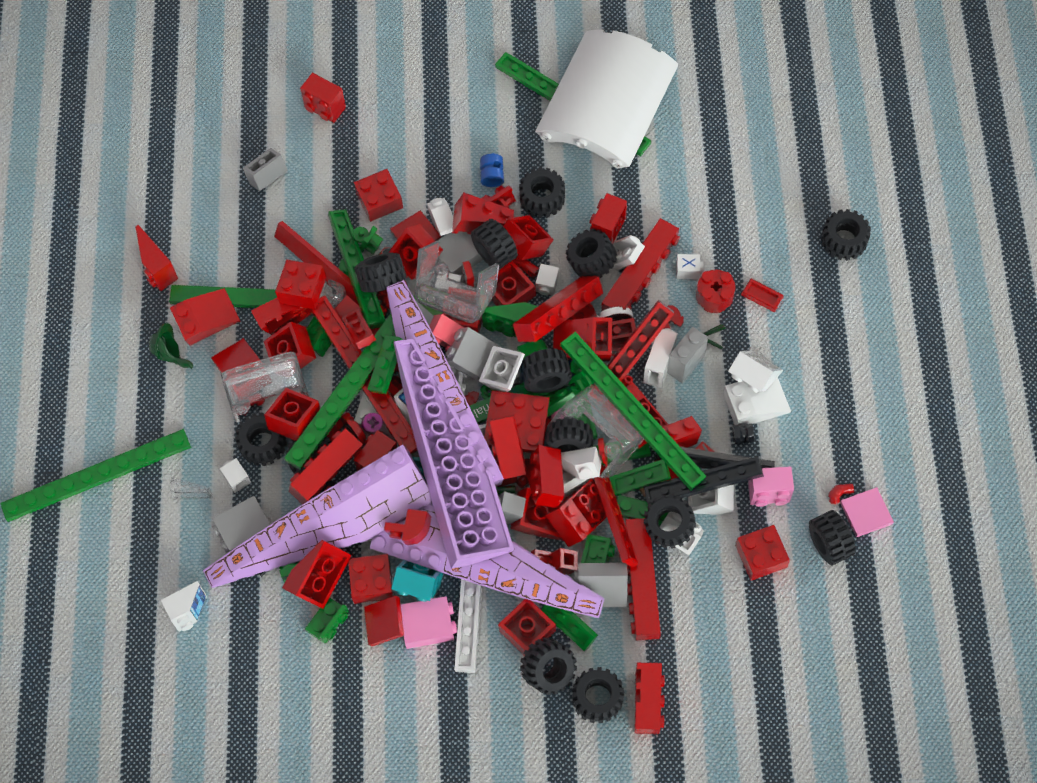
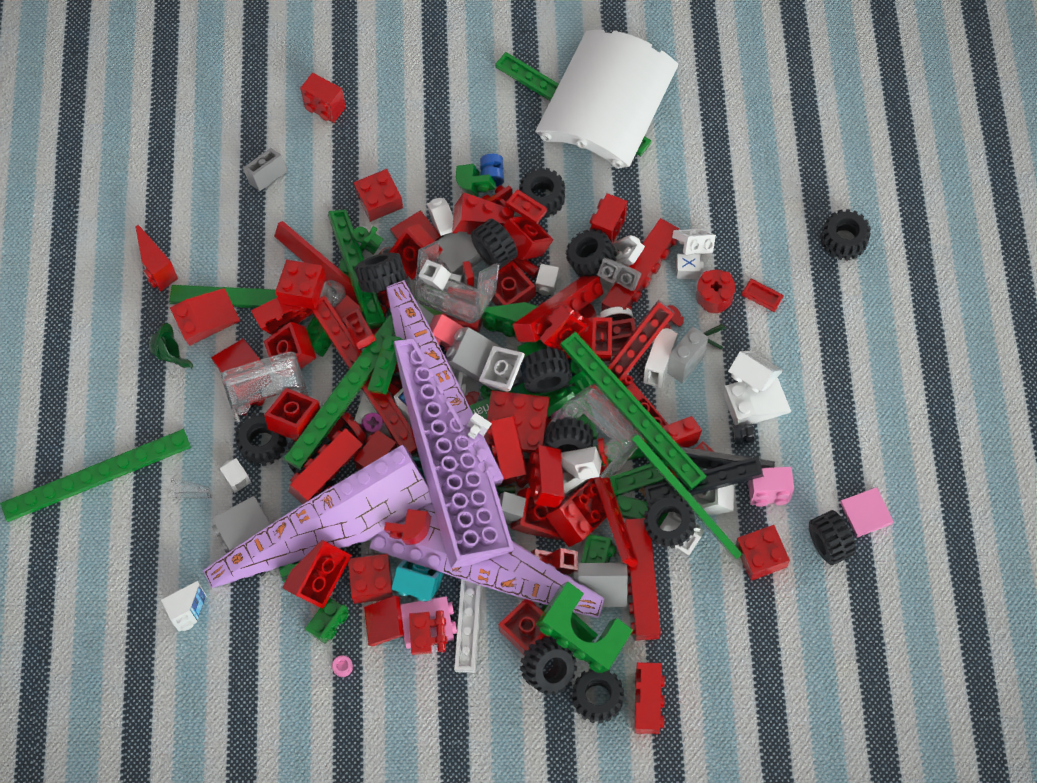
red arm [828,484,854,504] -> none
none -> bright pink tile [332,656,353,677]
none -> red plate [409,610,448,655]
none -> white brick [418,260,451,290]
none -> green brick [456,164,496,197]
none -> white tile [467,412,492,439]
none -> red plate [506,189,547,225]
none -> green arch [536,581,633,673]
none -> red plate [540,305,588,352]
none -> light grey slope [597,258,641,291]
none -> green tile [629,434,742,559]
none -> white bracket [672,229,716,255]

